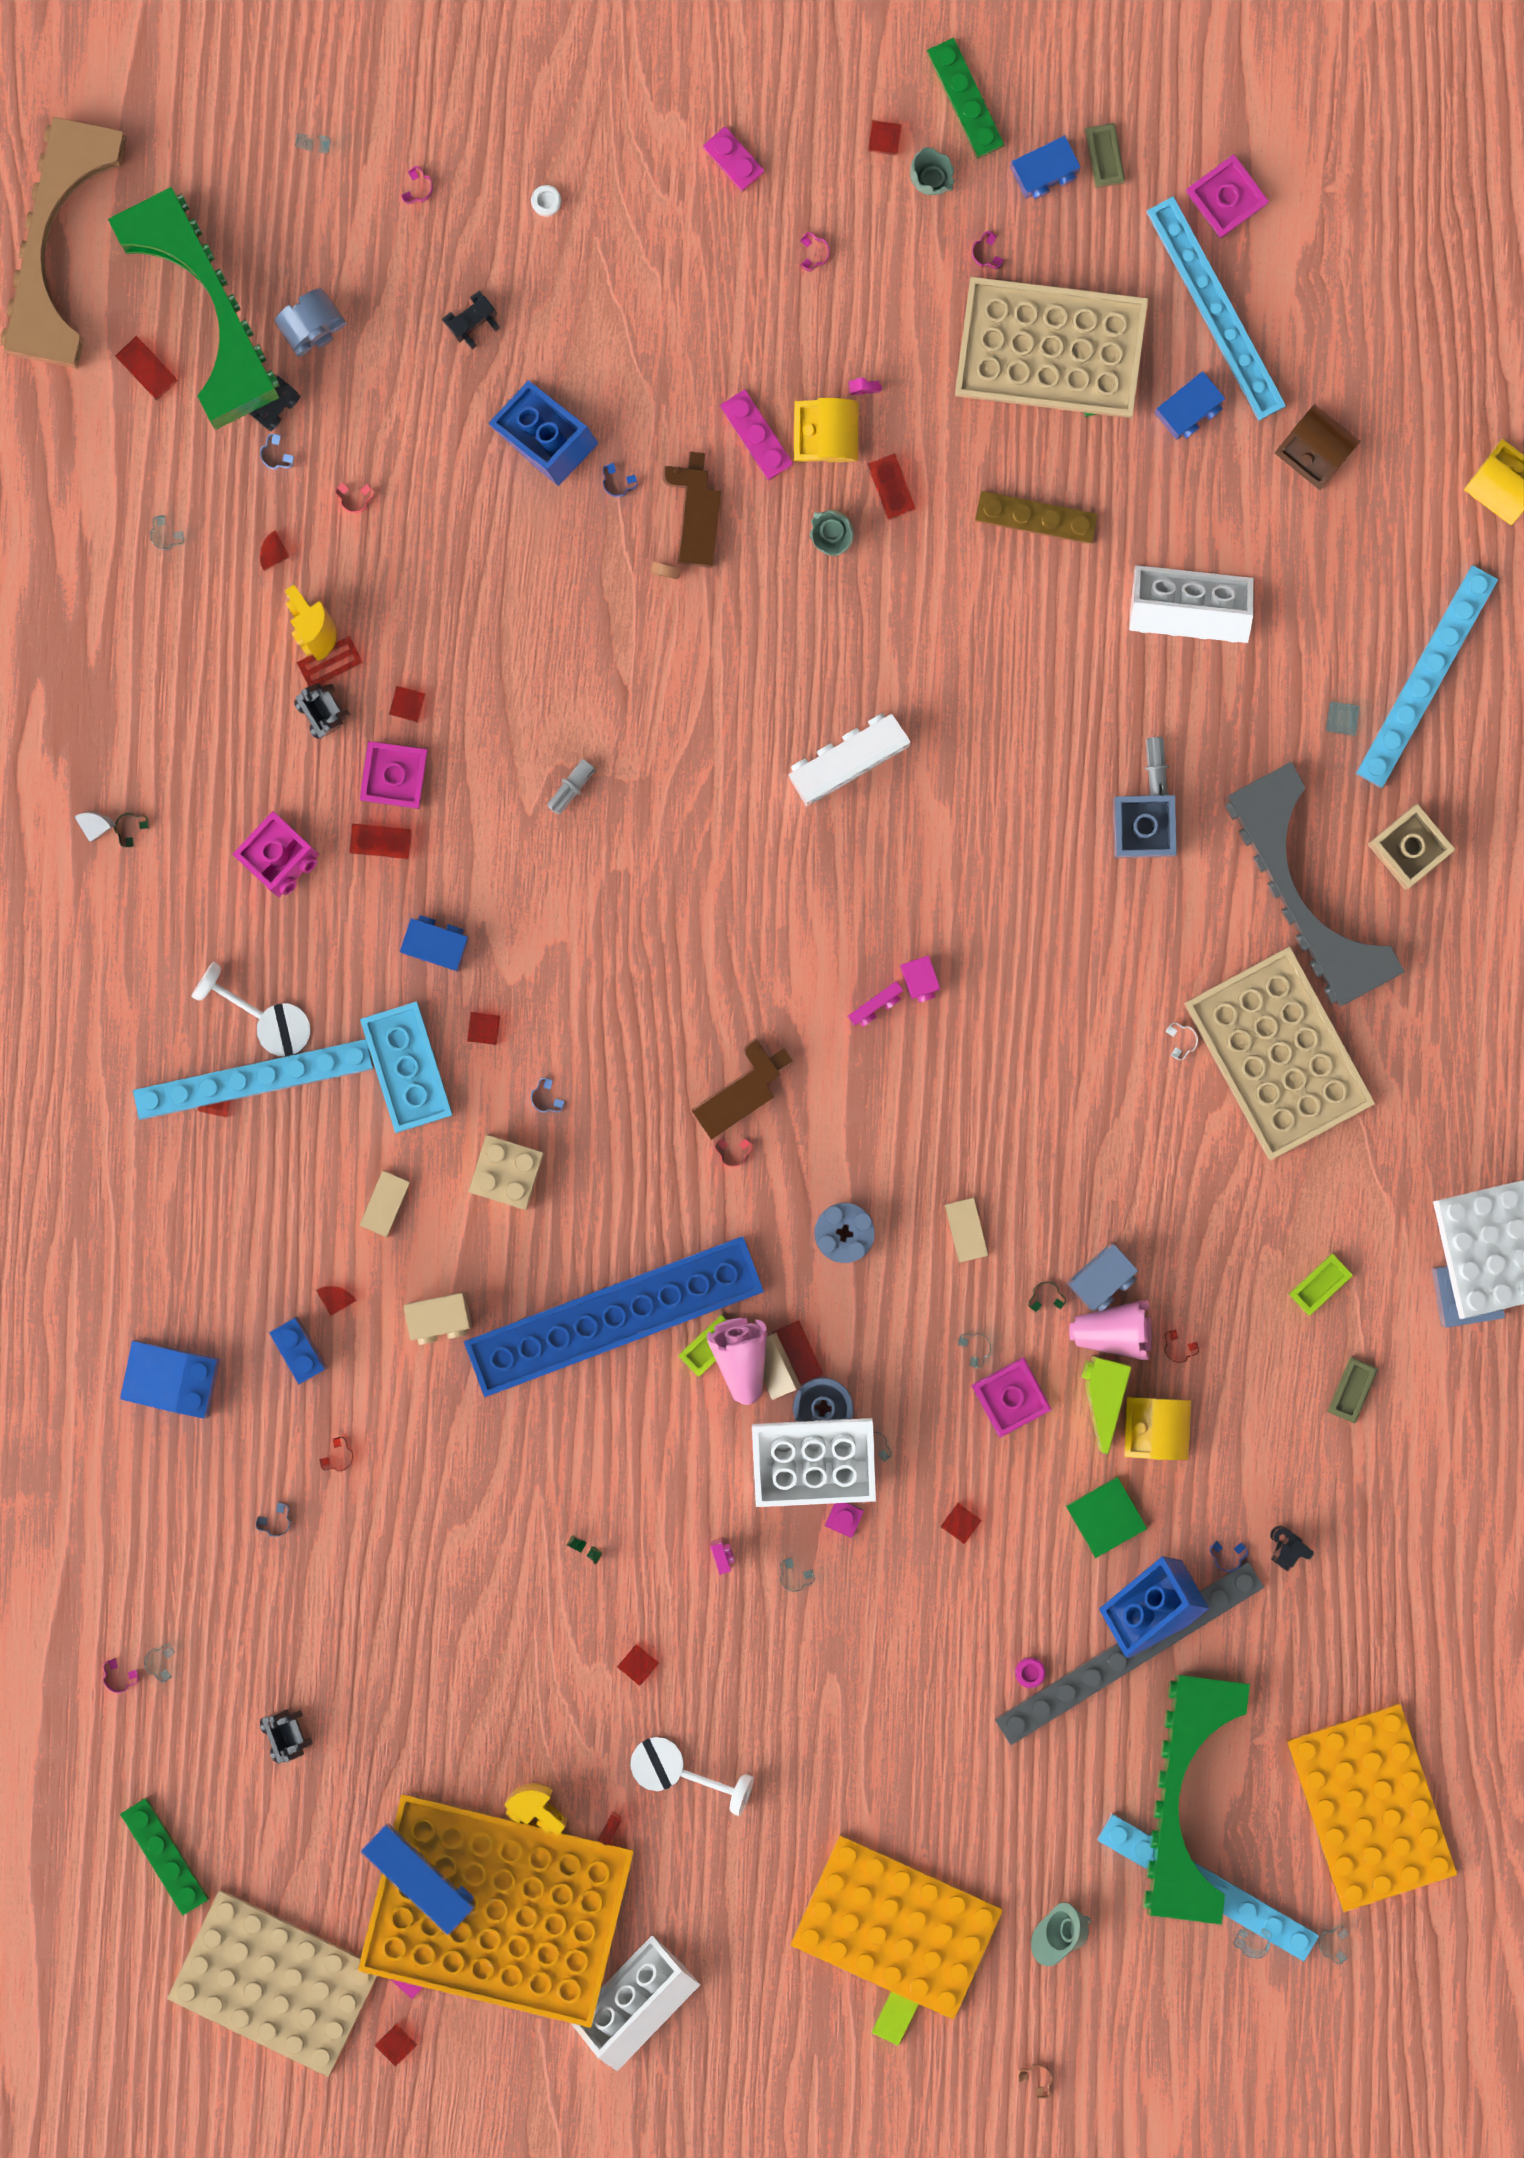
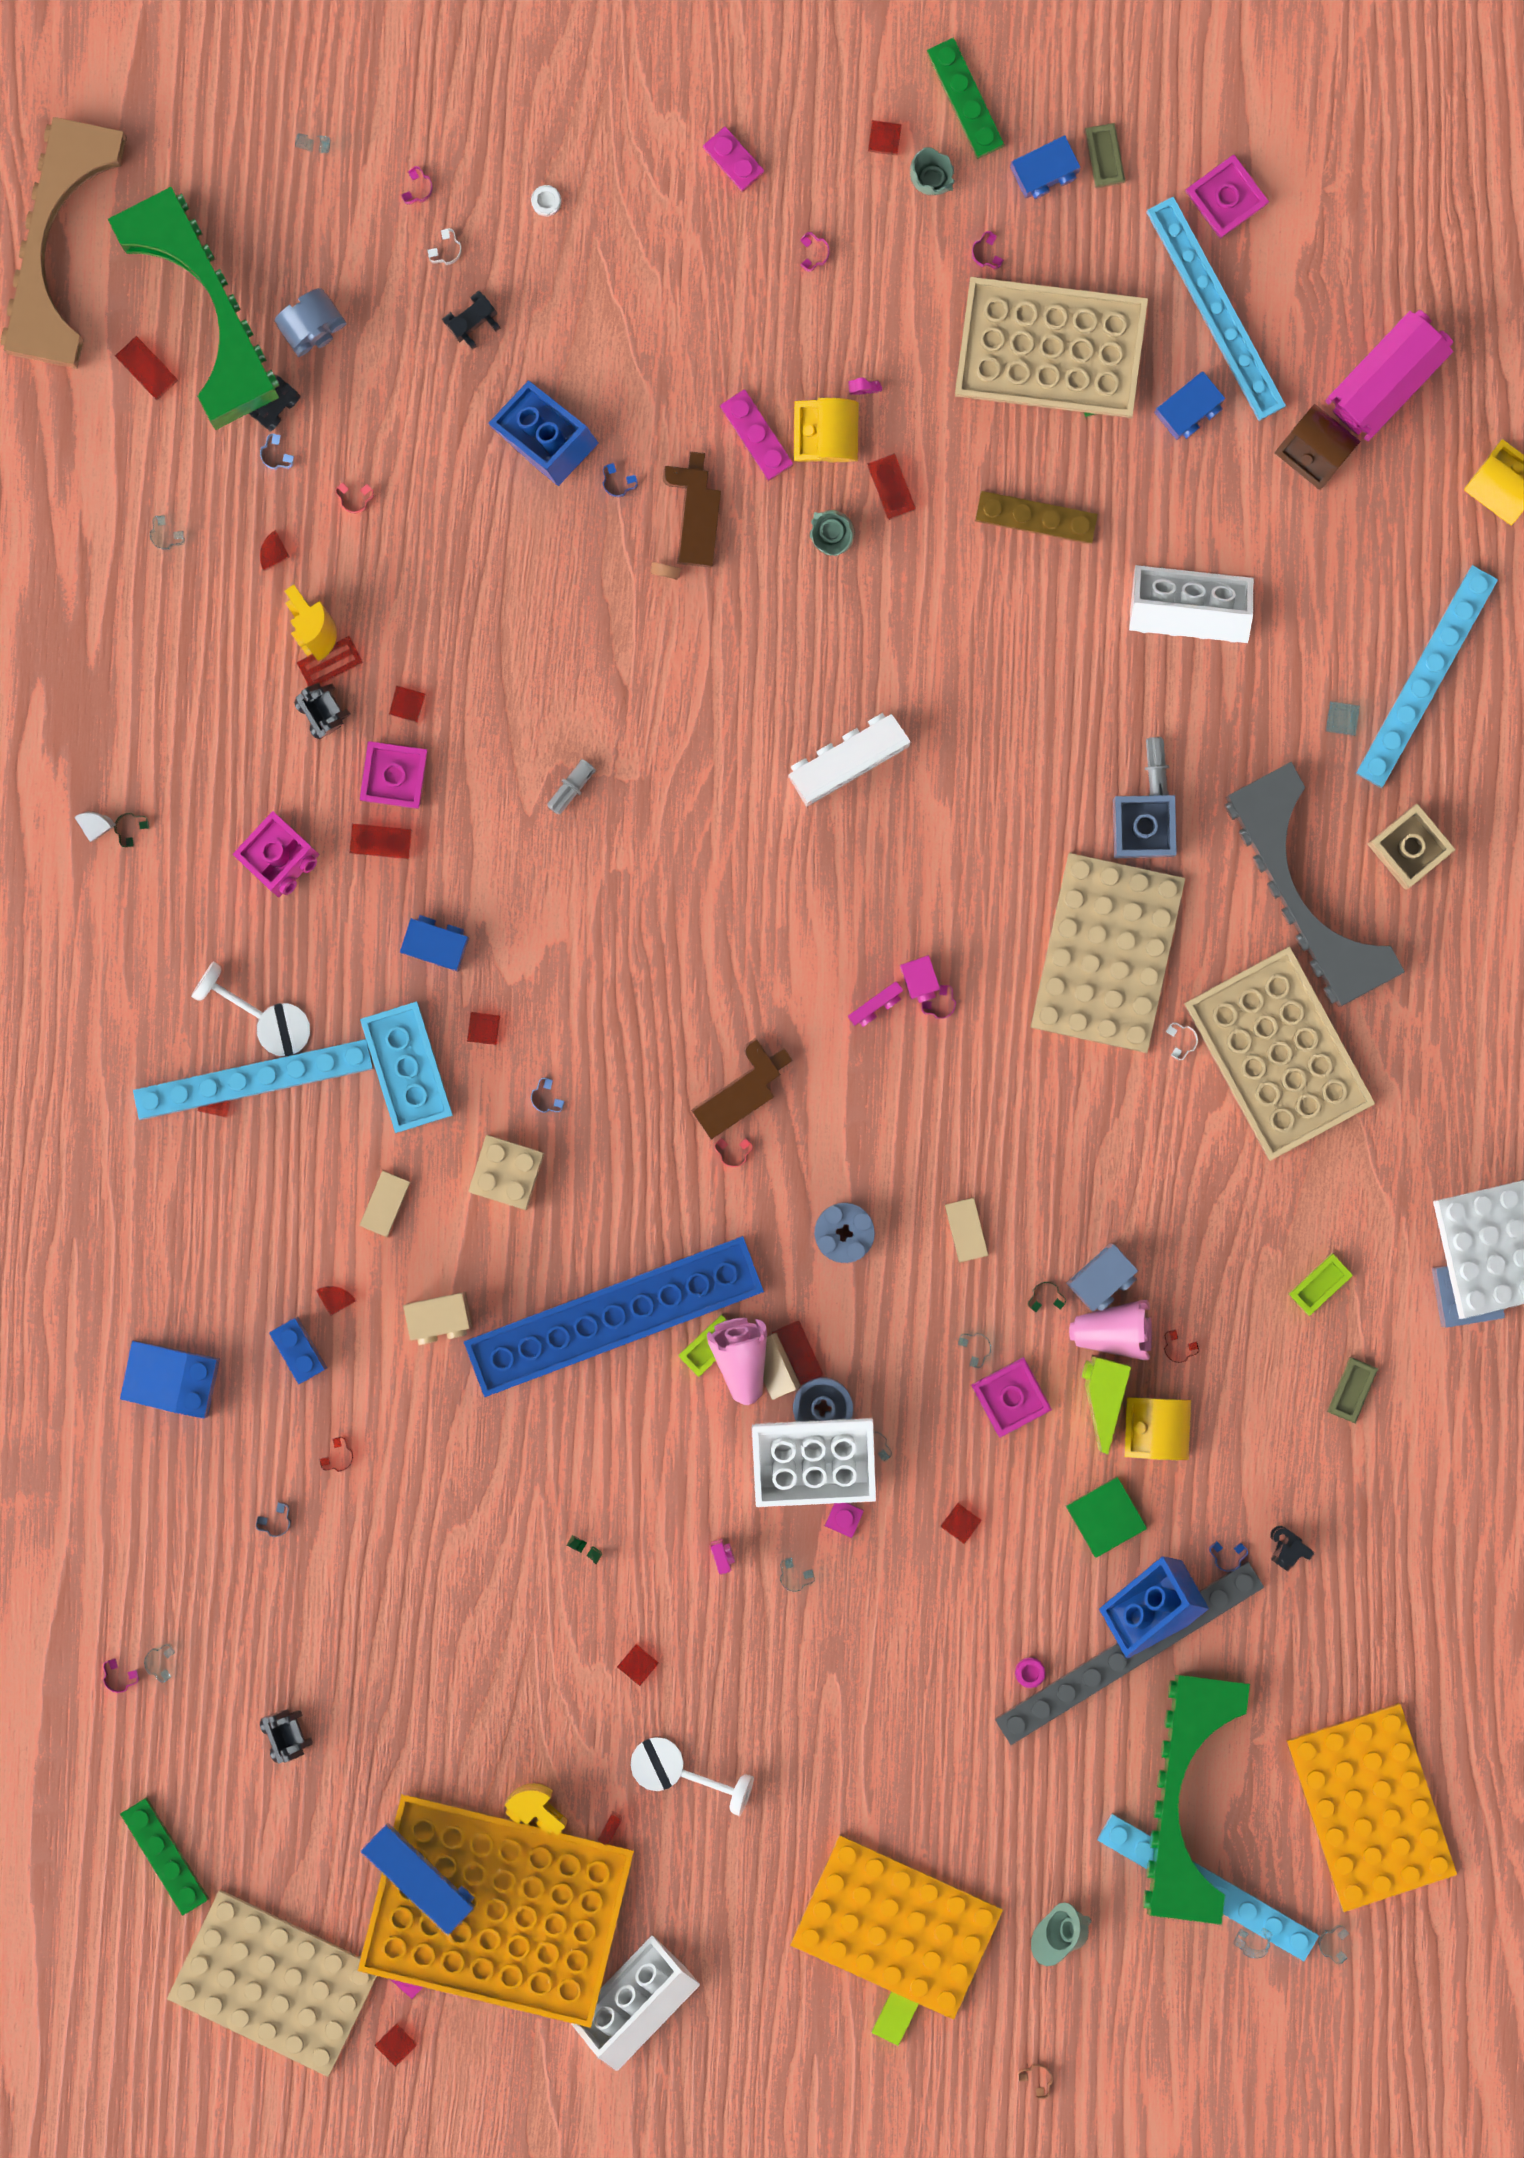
none -> white piece [427,229,461,265]
none -> dark pink piece [921,985,956,1019]
none -> tan plate [1030,853,1185,1053]
none -> dark pink brick [1325,310,1454,442]

